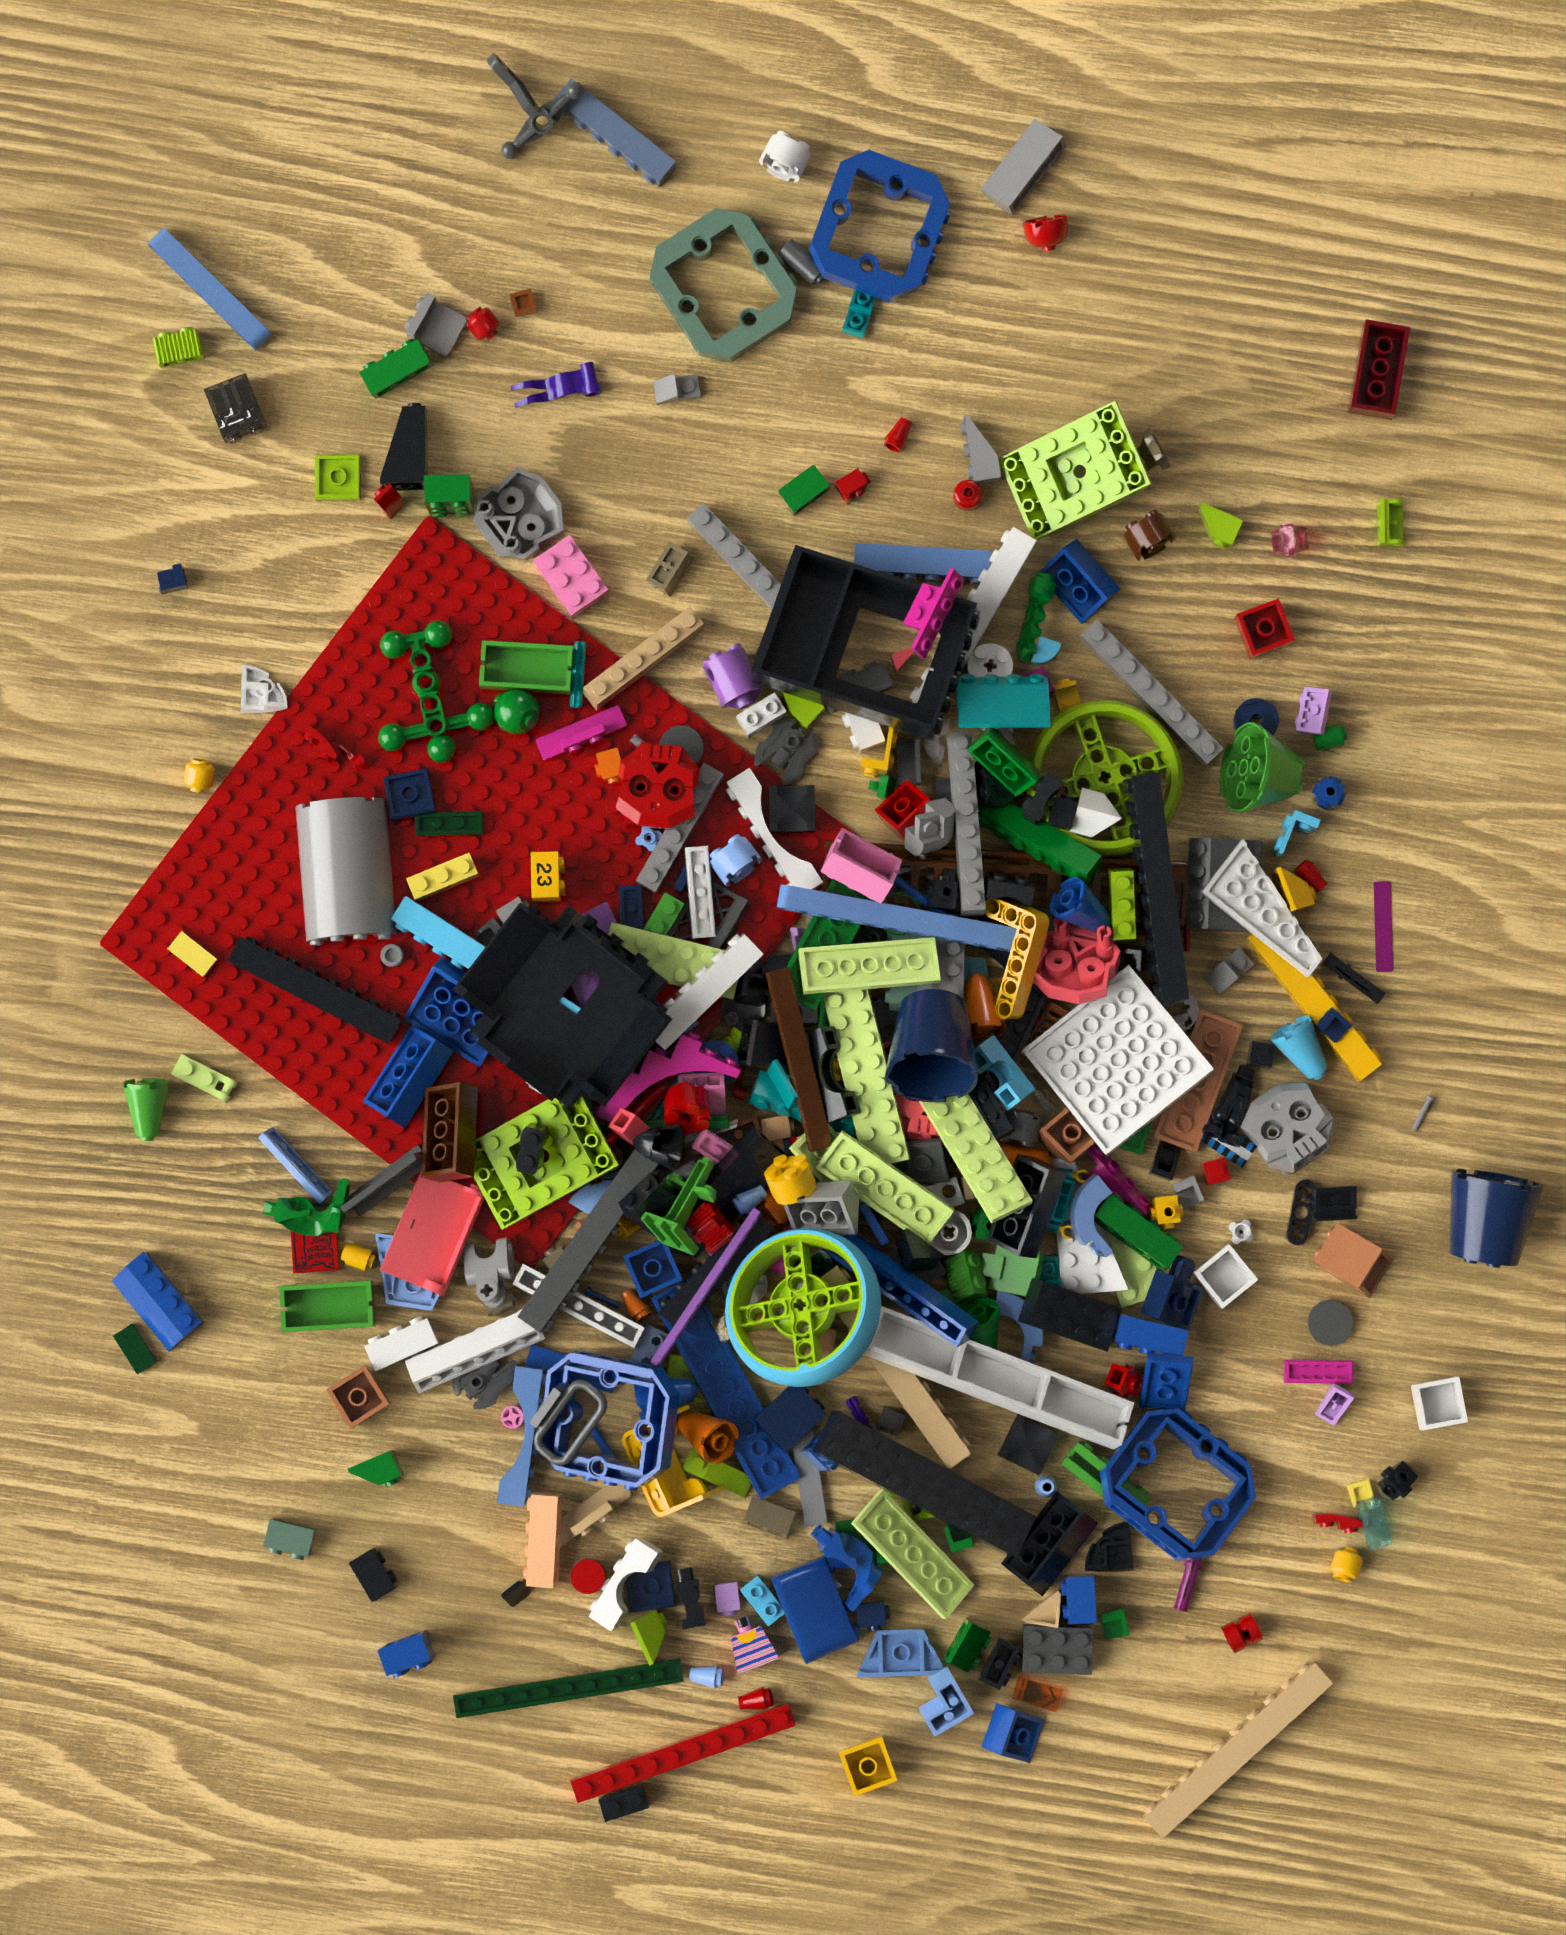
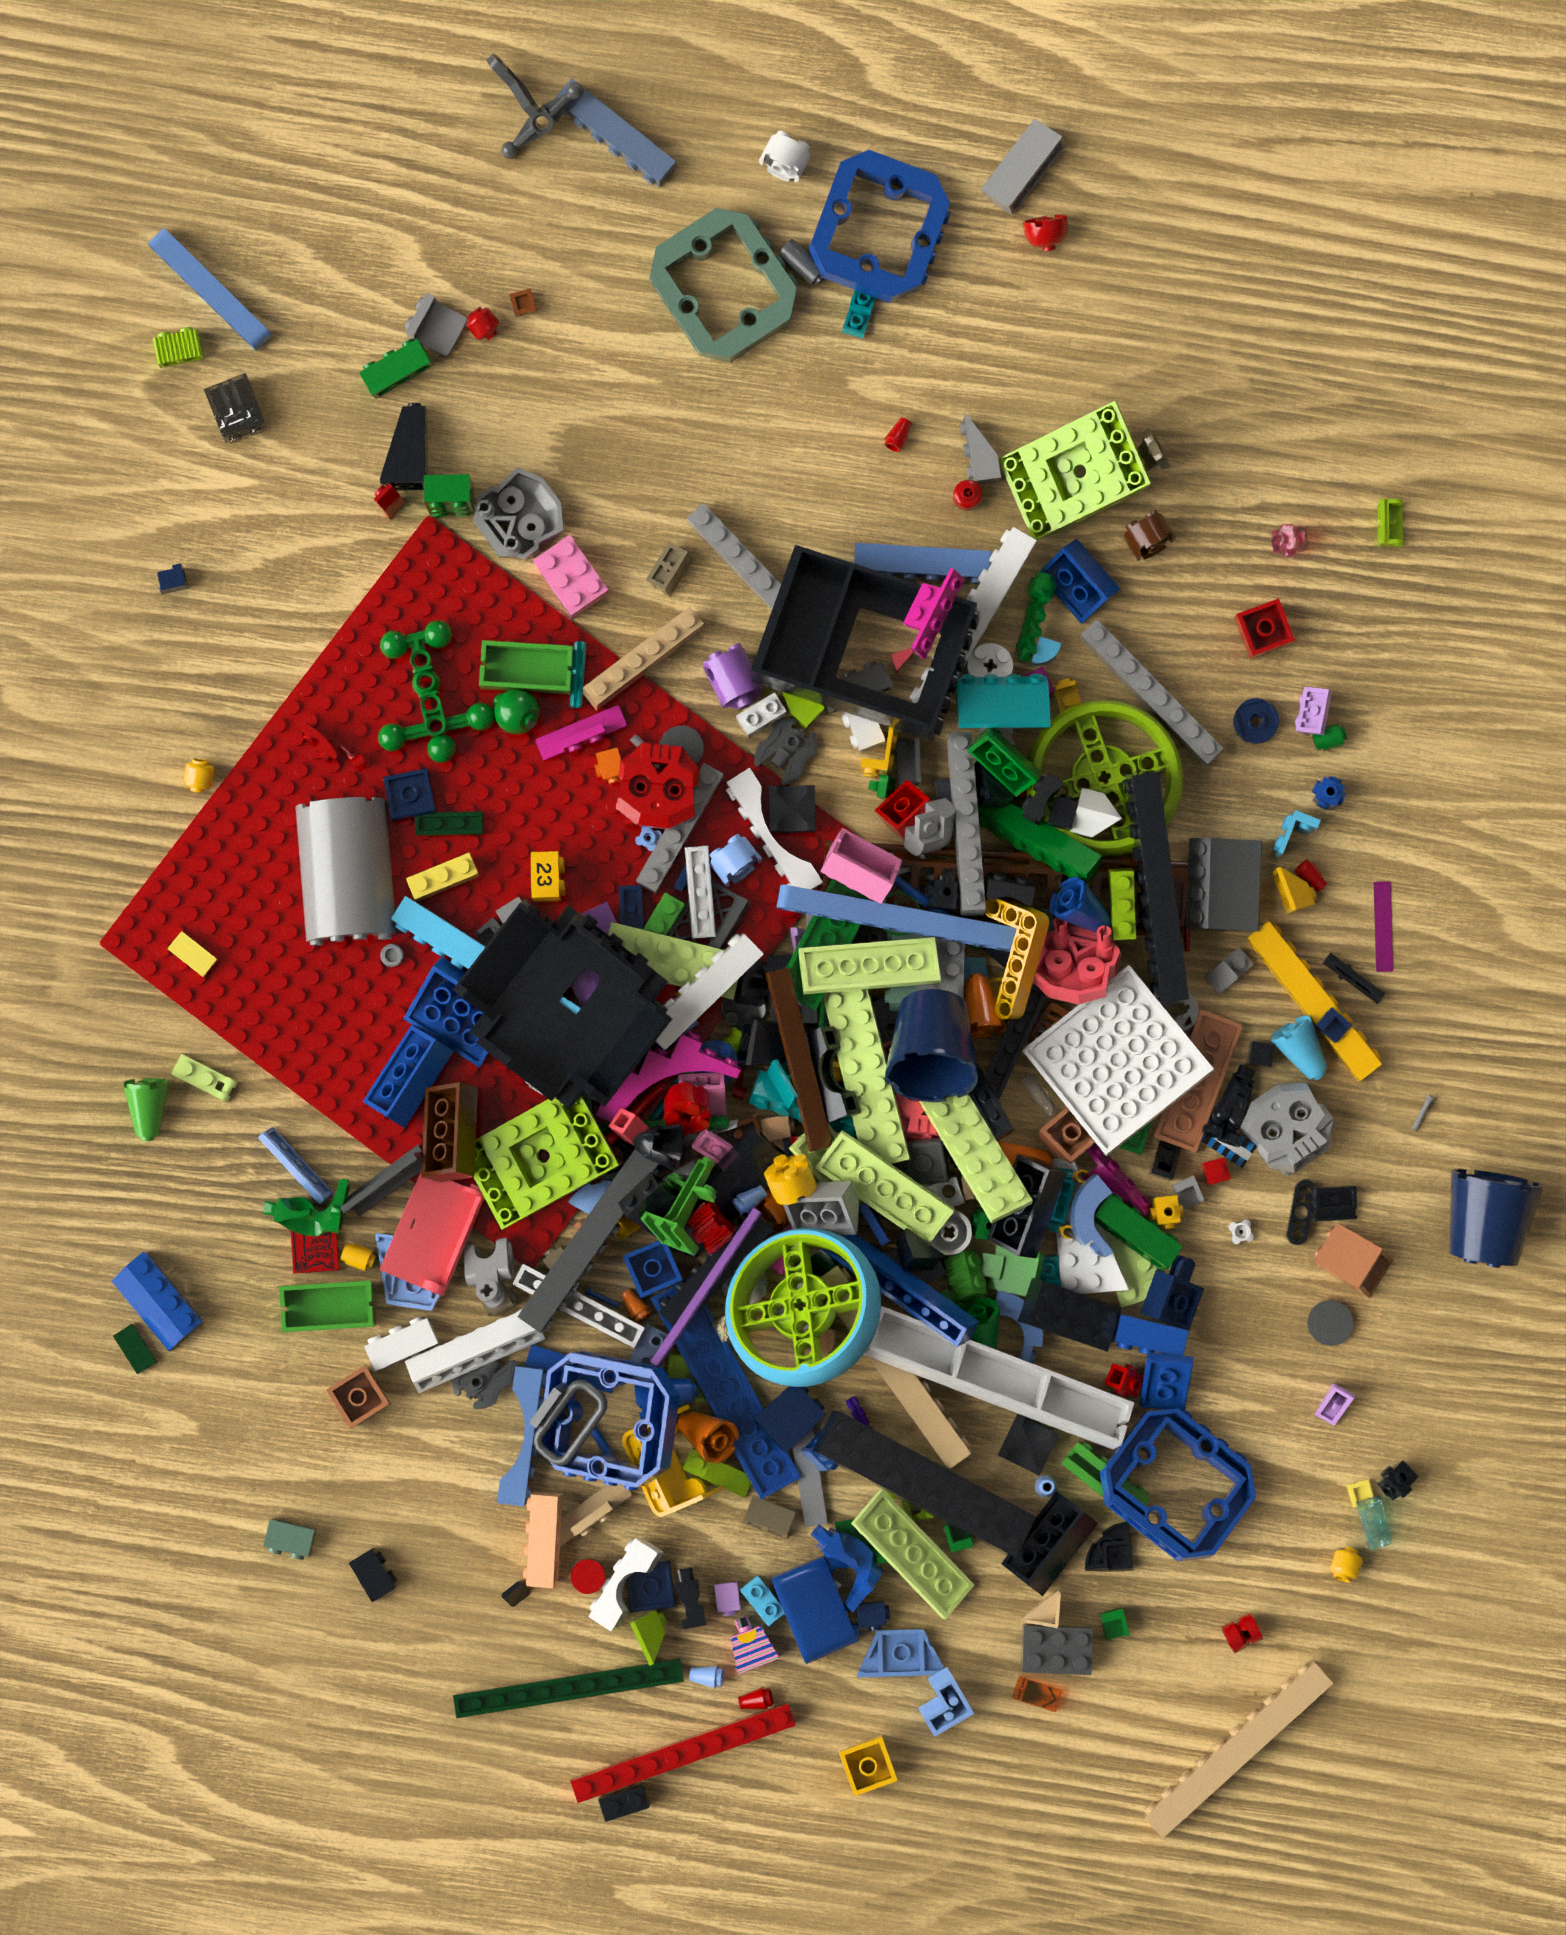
black brick [227,935,403,1045] -> none
white brick [241,665,288,713] -> none
lime tile [315,454,361,500] -> none
green slope [348,1450,404,1487] -> none
blue brick [377,1630,436,1678] -> none
bright pink wheel [501,1406,524,1429] -> none
dark purple flag [510,362,602,408] -> none
black brick [516,1123,548,1175] -> none
light grey slope [653,374,701,405] -> none
green panel [778,465,830,516] -> none
red brick [835,468,871,505] -> none
dark grey brick [875,1407,906,1436] -> none
clear cylinder [924,719,951,766] -> none
green slope [943,1617,992,1672] -> none
medium azure arch [974,1035,1035,1111] -> none
black brick [978,1636,1021,1690] -> none
blue slope [982,1703,1045,1763] -> none
dark grey brick [999,1107,1044,1147] -> none
blue brick [1060,1574,1097,1624] -> none
black brick [1118,944,1147,973] -> none
magenta pin [1173,1559,1202,1612] -> none
white piece [1192,1244,1258,1309] -> none
lime slope [1198,502,1243,549] -> none
white wing [1200,839,1322,977] -> none
bright green cone [1220,722,1305,813] -> none
dark pink plate [1284,1360,1353,1384] -> none
red slope [1312,1513,1363,1533] -> none
dark red brick [1348,319,1410,420] -> none
white piece [1410,1376,1468,1430] -> none

